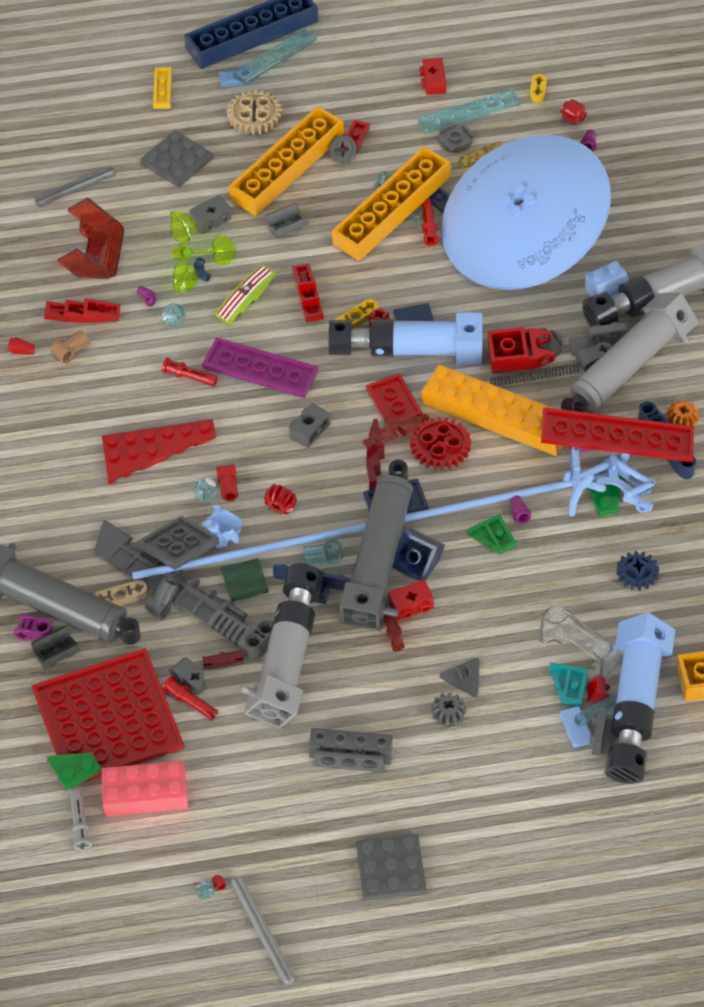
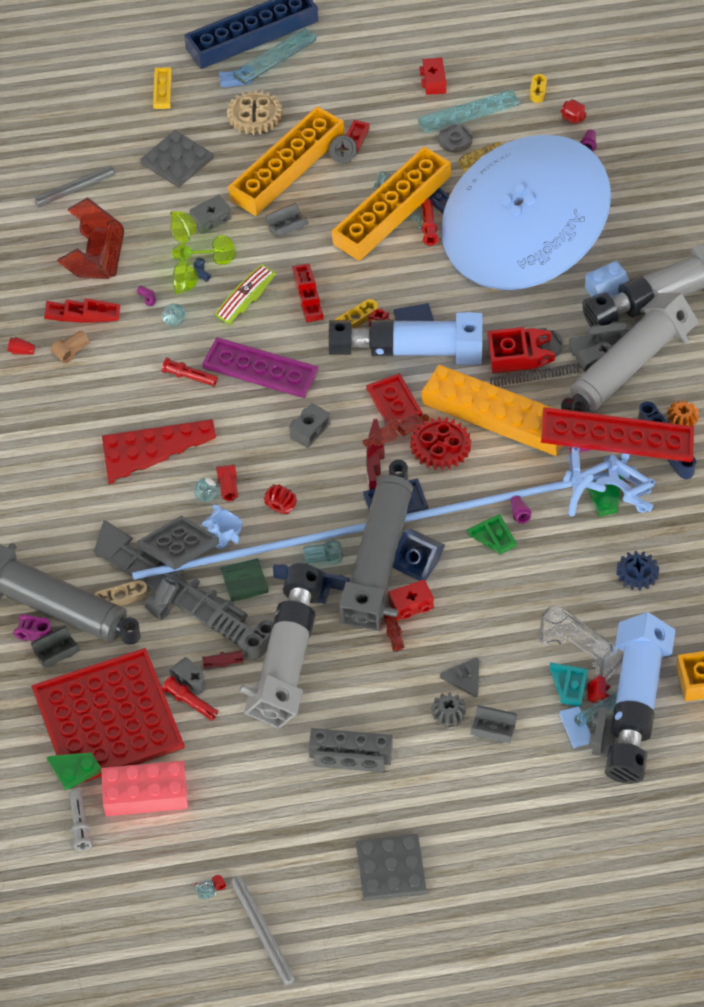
none -> dark grey bracket [470,705,517,743]

